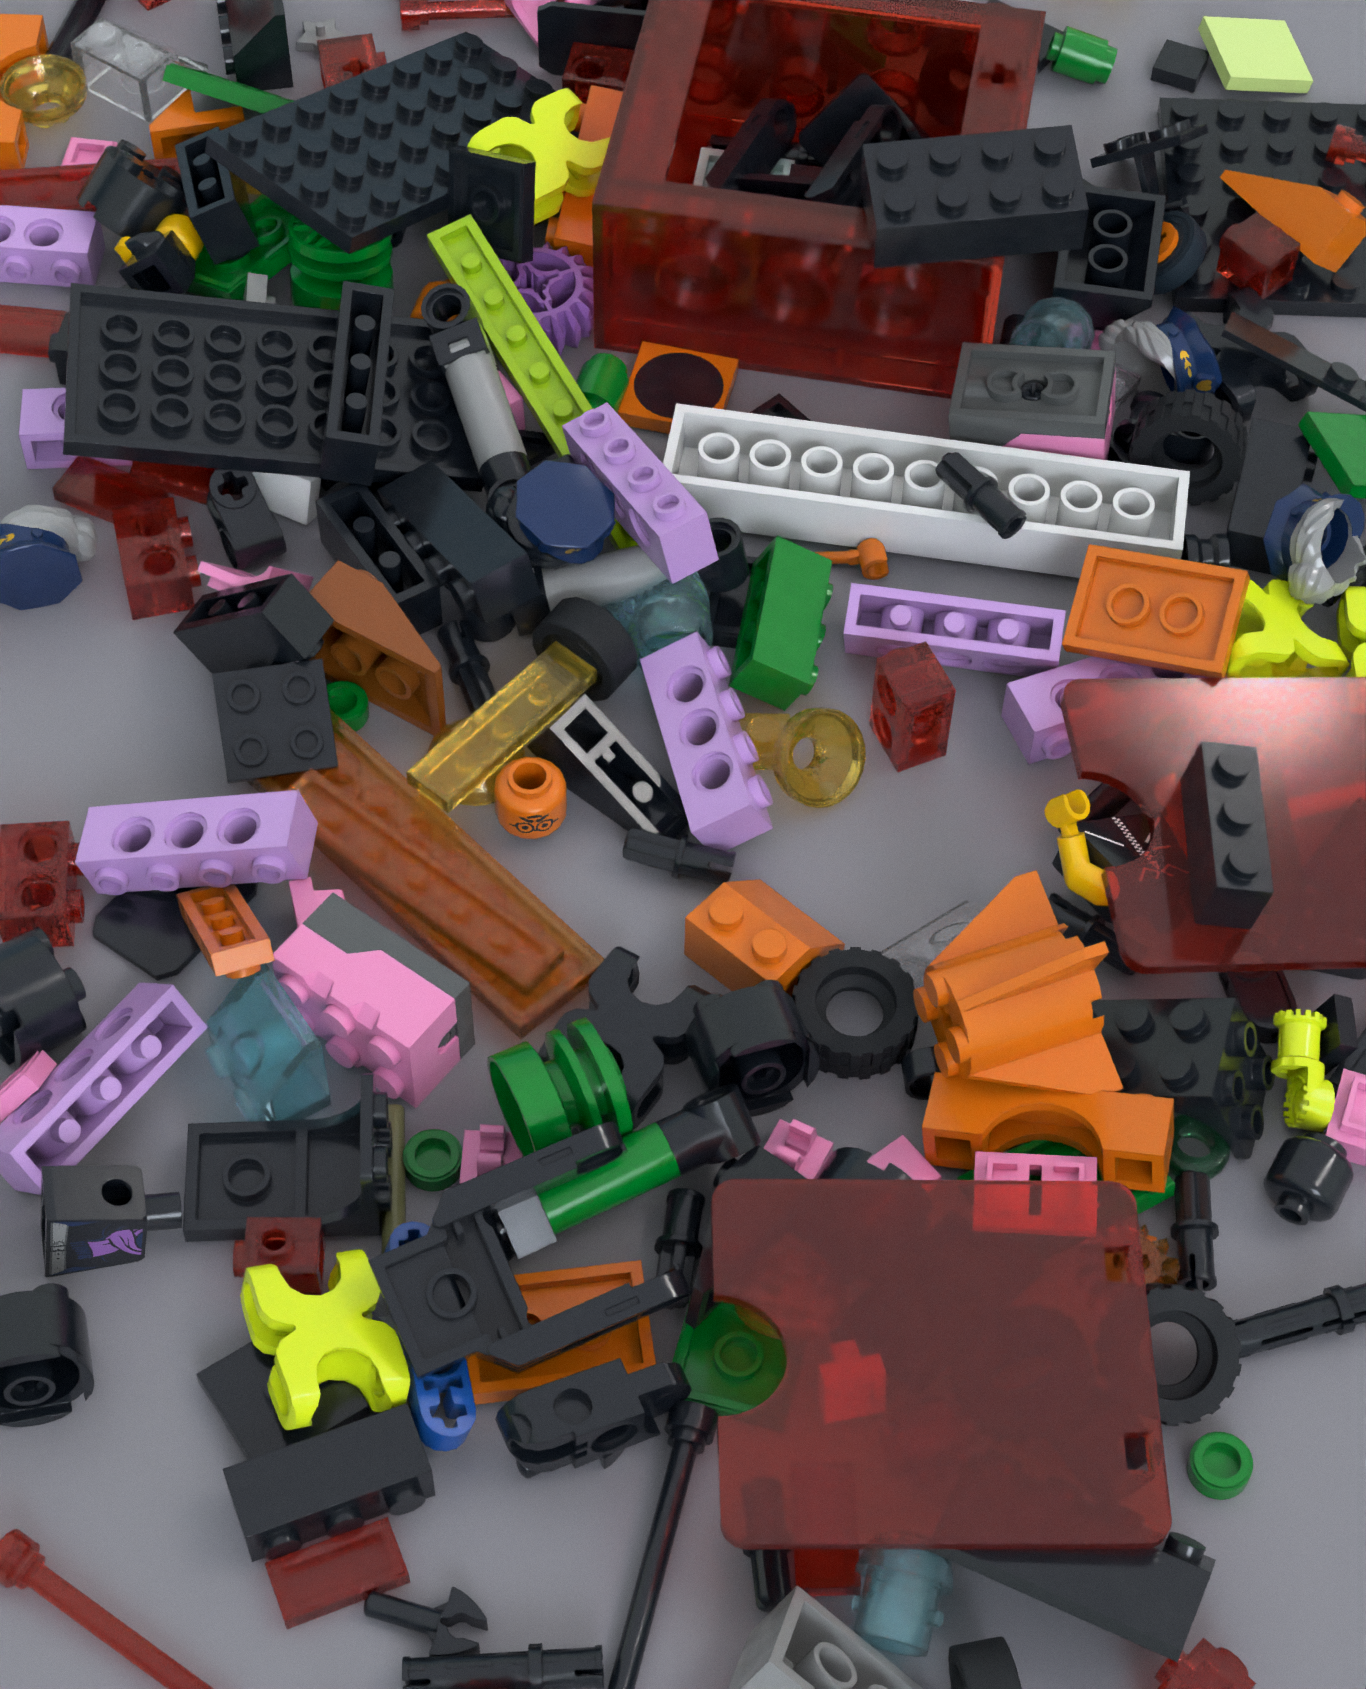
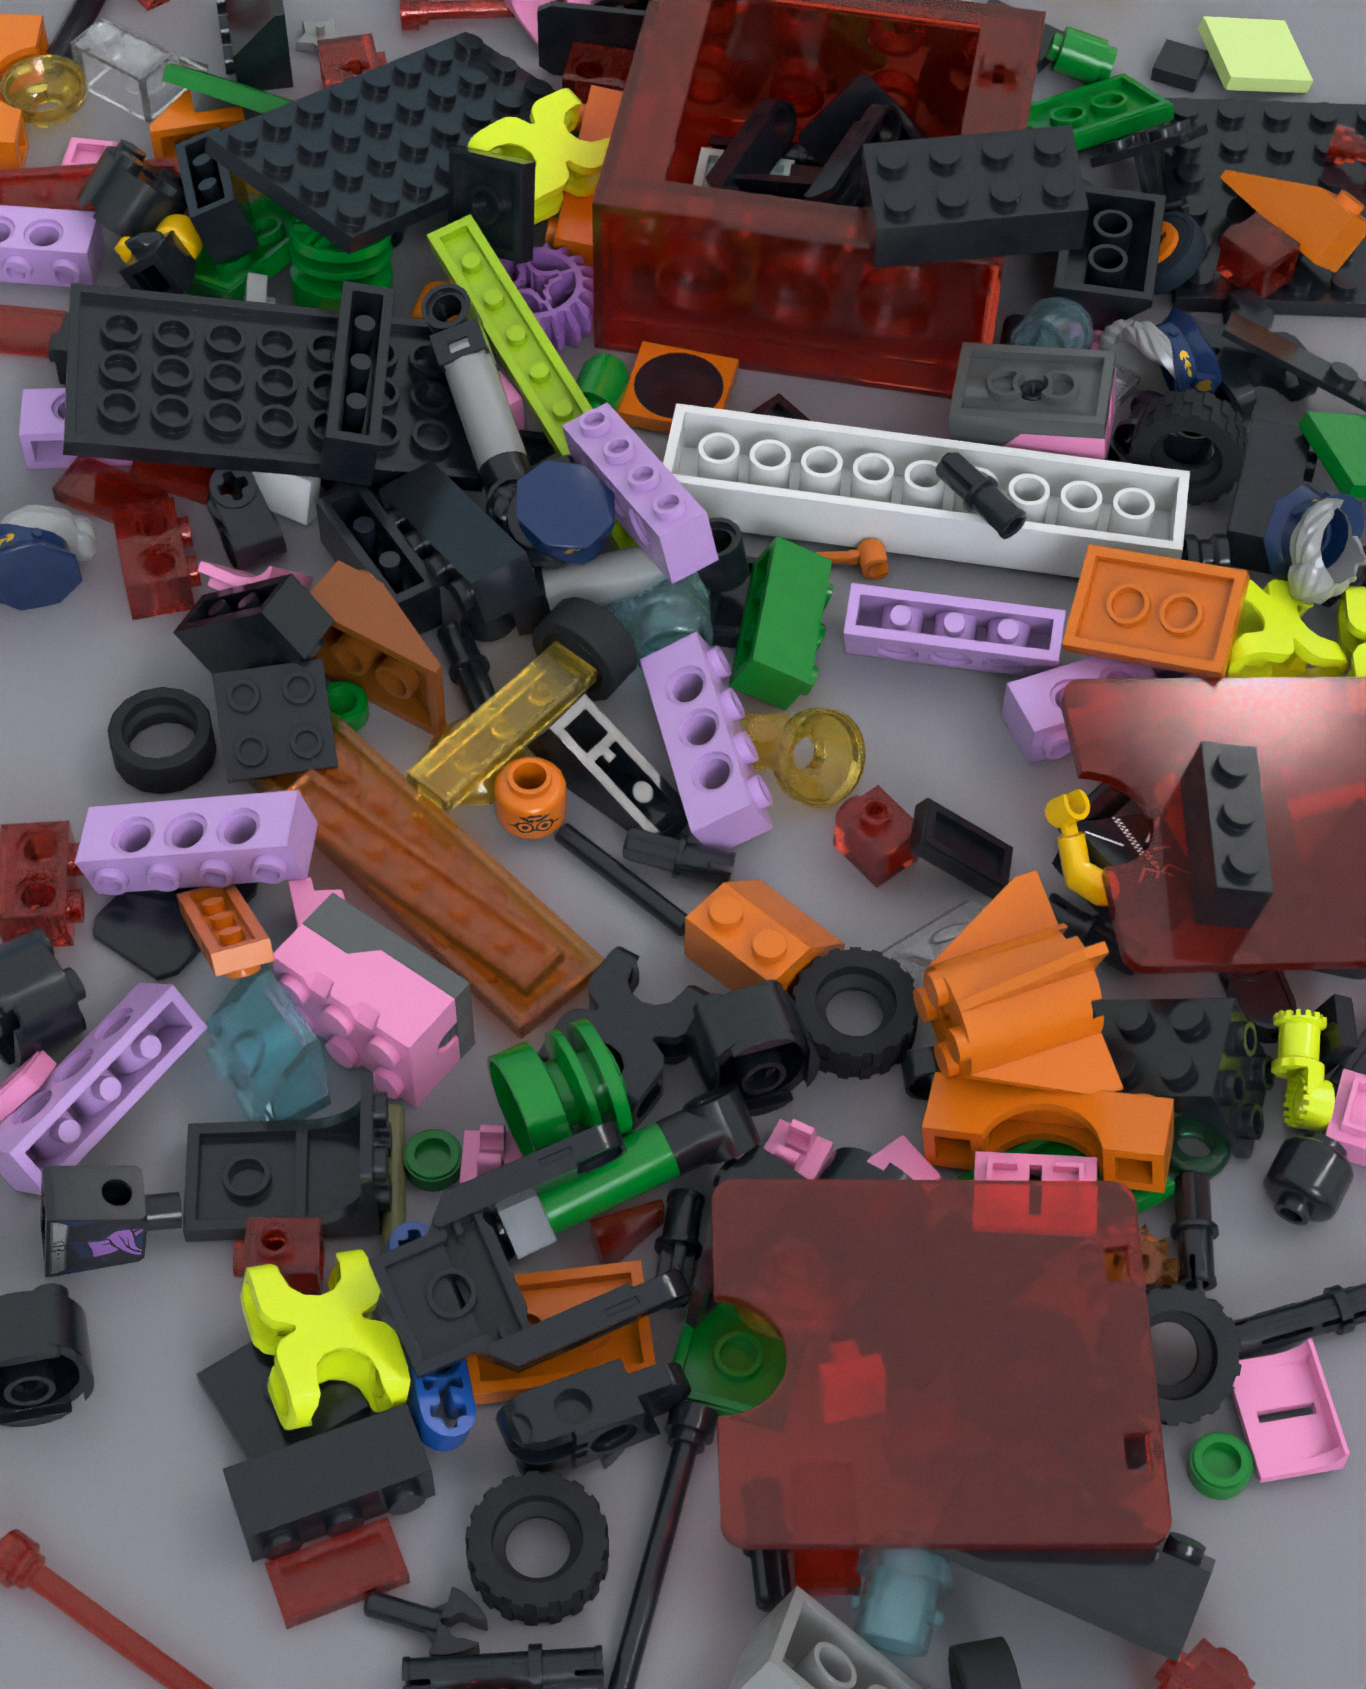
clear red brick [869,641,956,772] -> none
none -> black tyre [107,687,217,794]
none -> black tyre [465,1470,609,1626]
none -> black bar [555,823,688,936]
none -> clear red piece [590,1199,664,1265]
none -> clear red brick [833,785,919,888]
none -> black tile [908,798,1013,899]
none -> green tile [1005,73,1174,151]
none -> bright pink piece [1232,1338,1350,1483]

